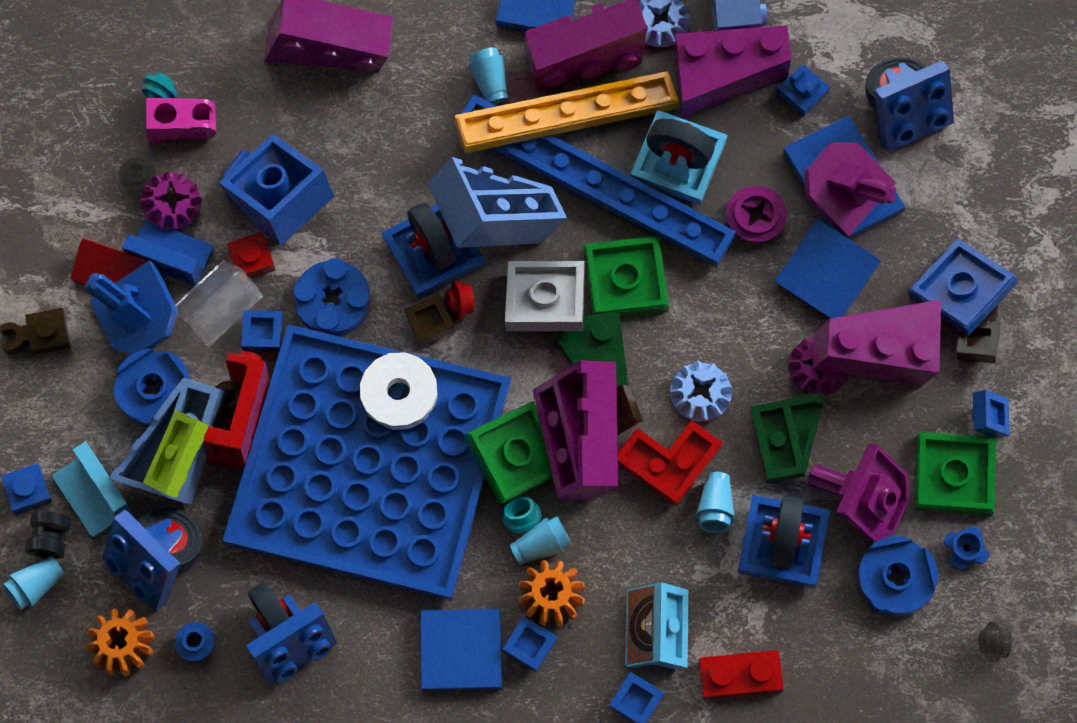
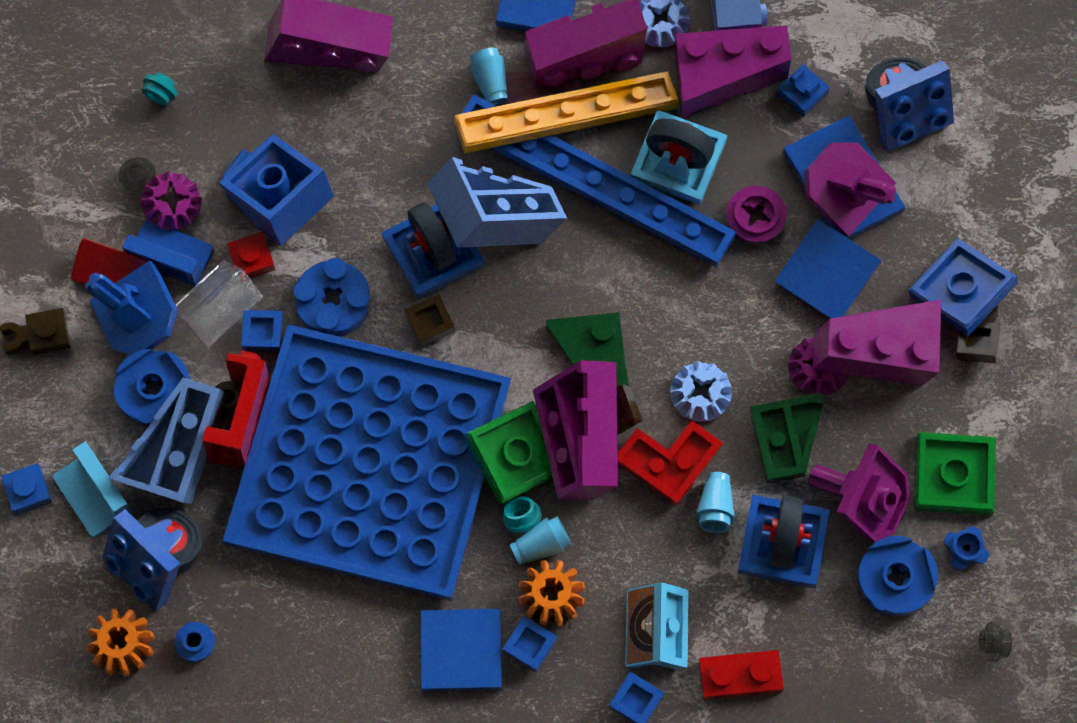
medium azure cone [2,556,65,610] -> none
black wheel [25,511,71,559] -> none
lime plate [143,410,209,499] -> none
dark pink leg [146,98,216,144] -> none
blue plate [246,582,337,686] -> none
white tile [360,352,438,430] -> none
red plate [445,281,474,320] -> none
light grey plate [505,261,585,332] -> none
green tile [584,236,669,317] -> none
blue plate [972,390,1010,439] -> none

